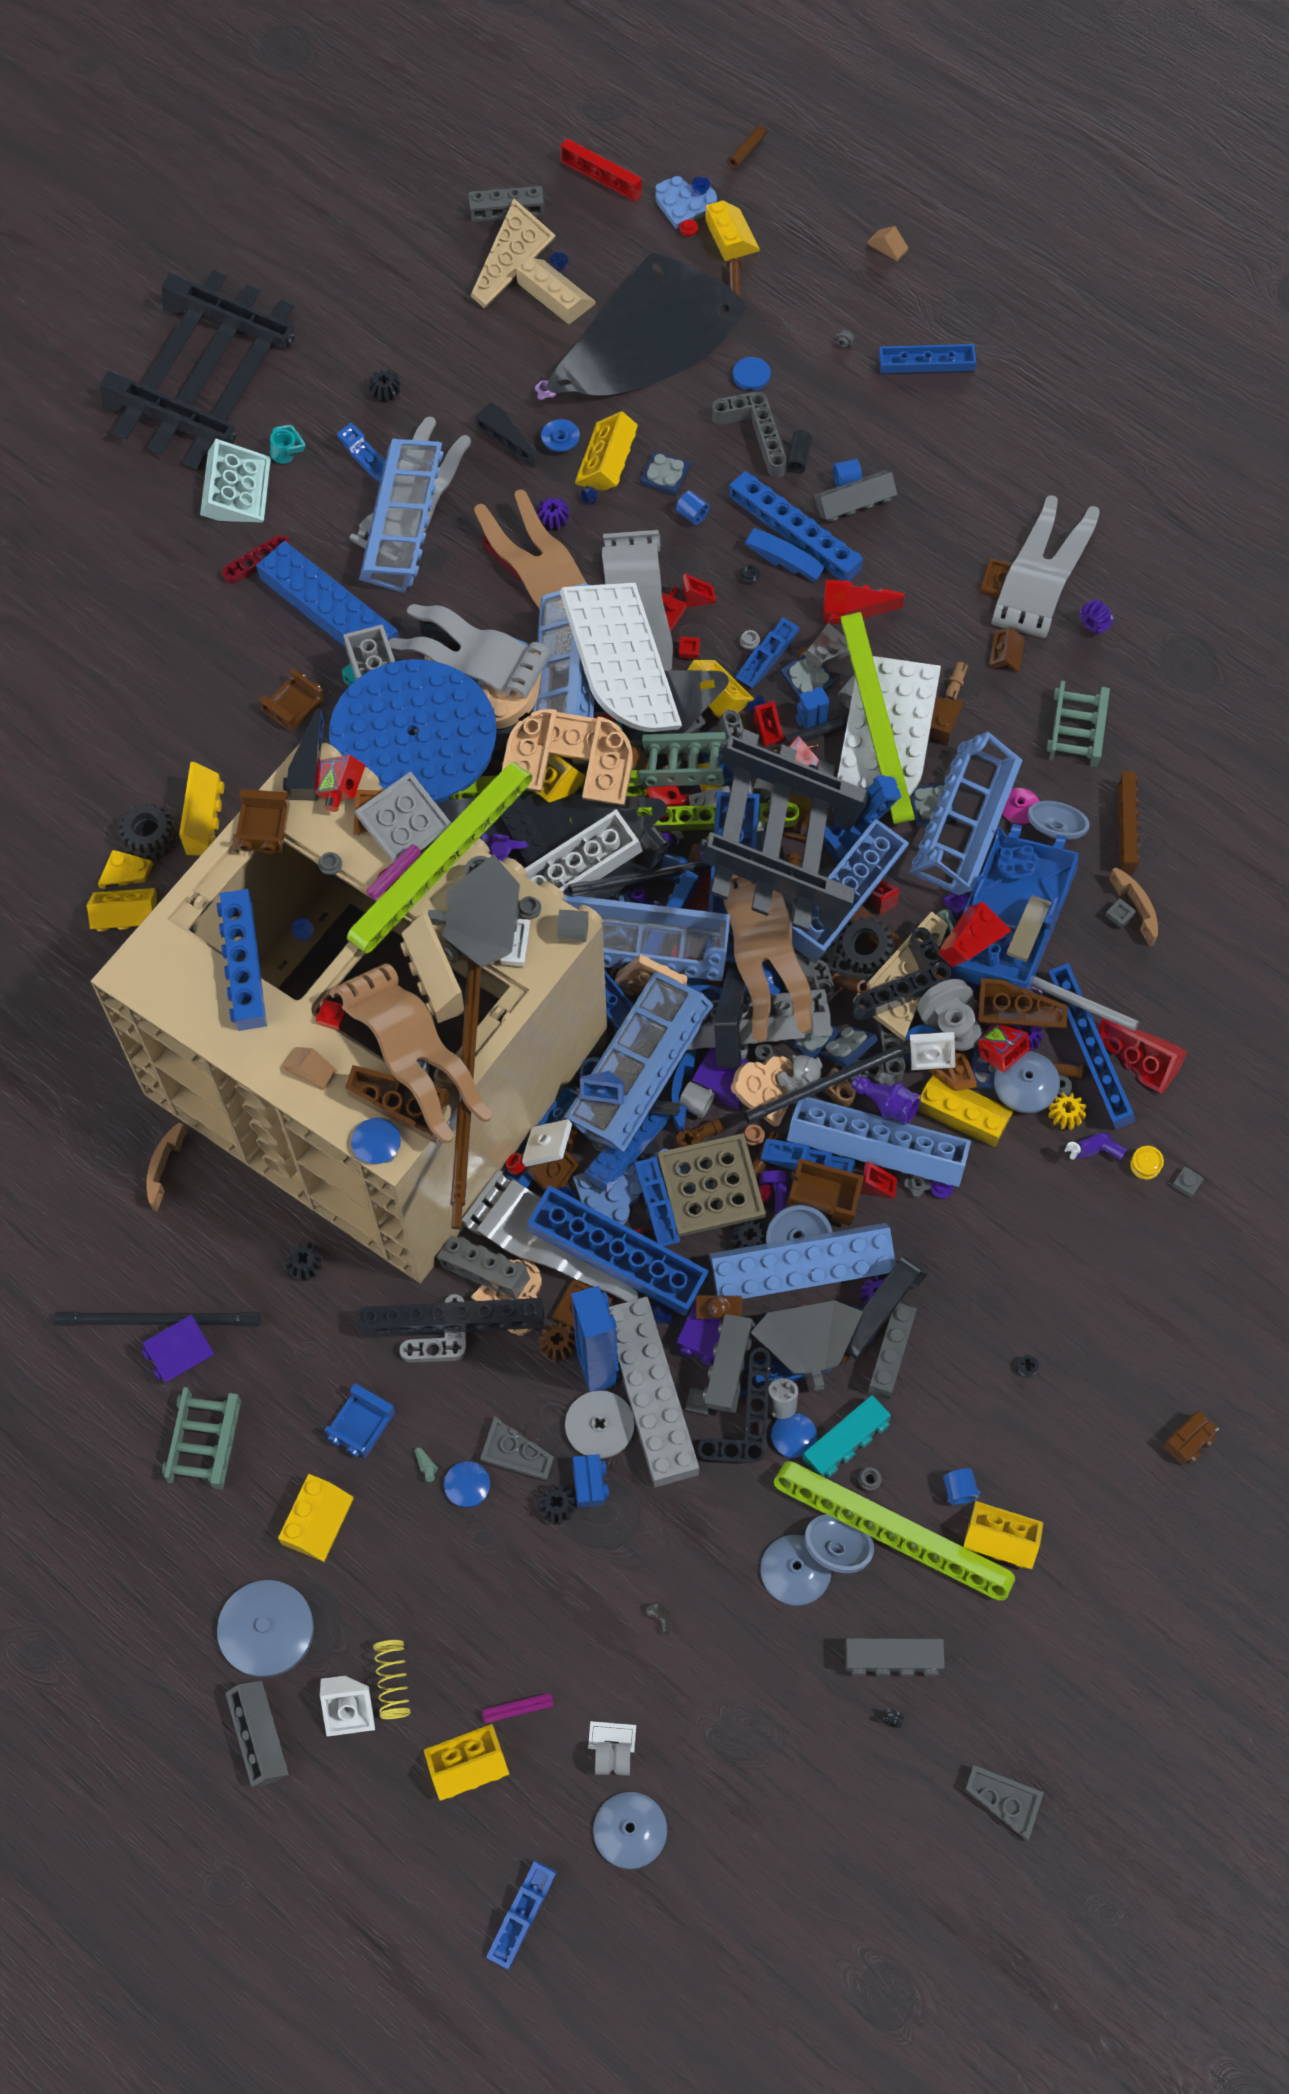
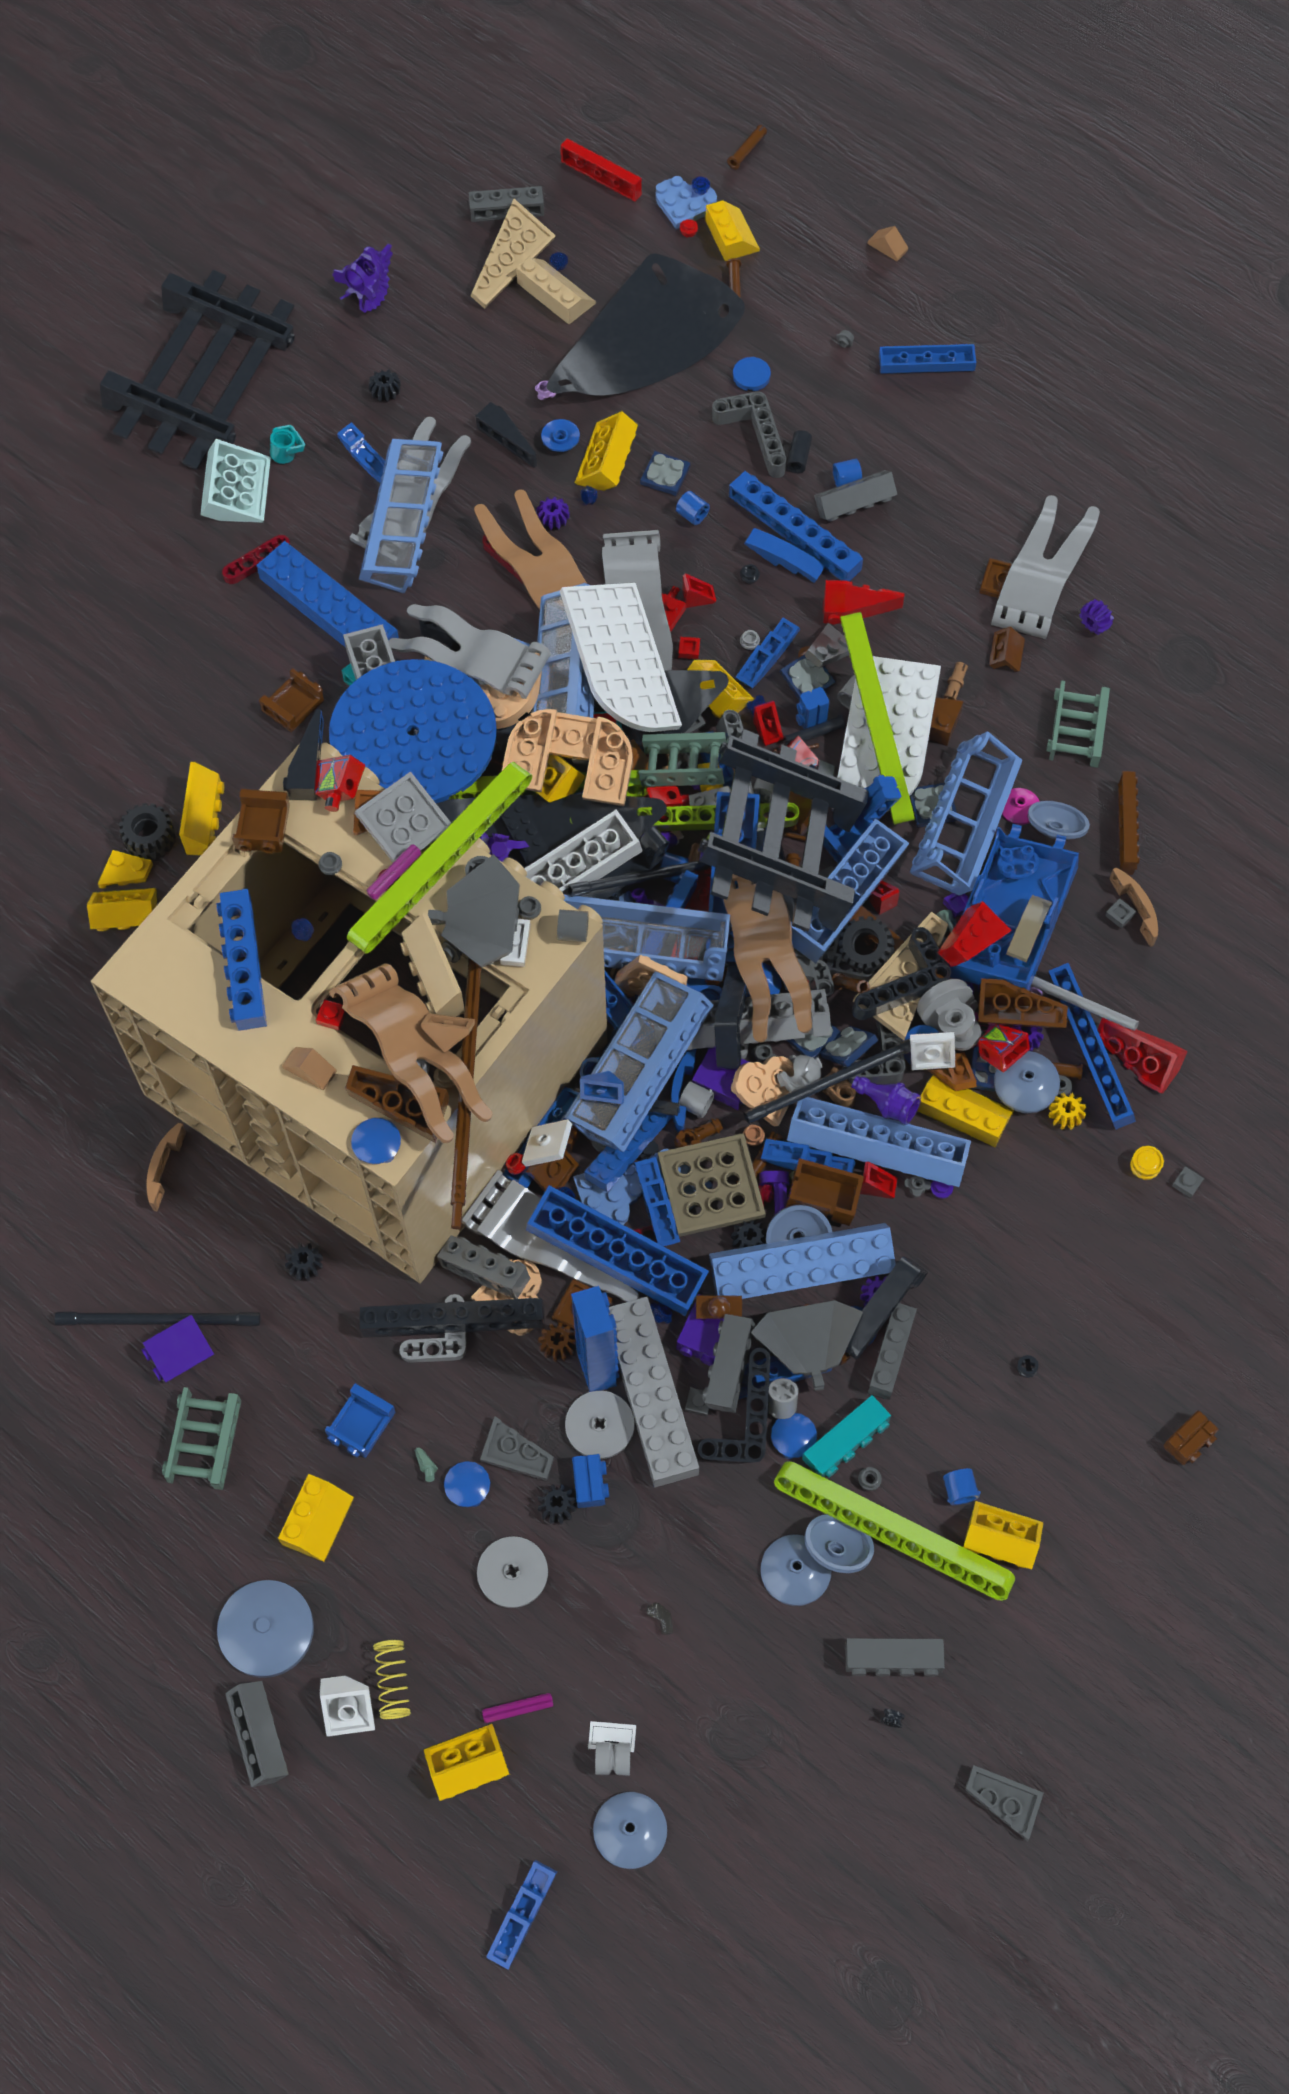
dark grey plate [873,1071,895,1084] -> none
dark purple arm [1064,1132,1128,1161] -> none
none -> dark purple piece [333,243,393,313]
none -> medium nougat slope [421,1013,475,1053]
none -> light grey piece [477,1536,548,1608]

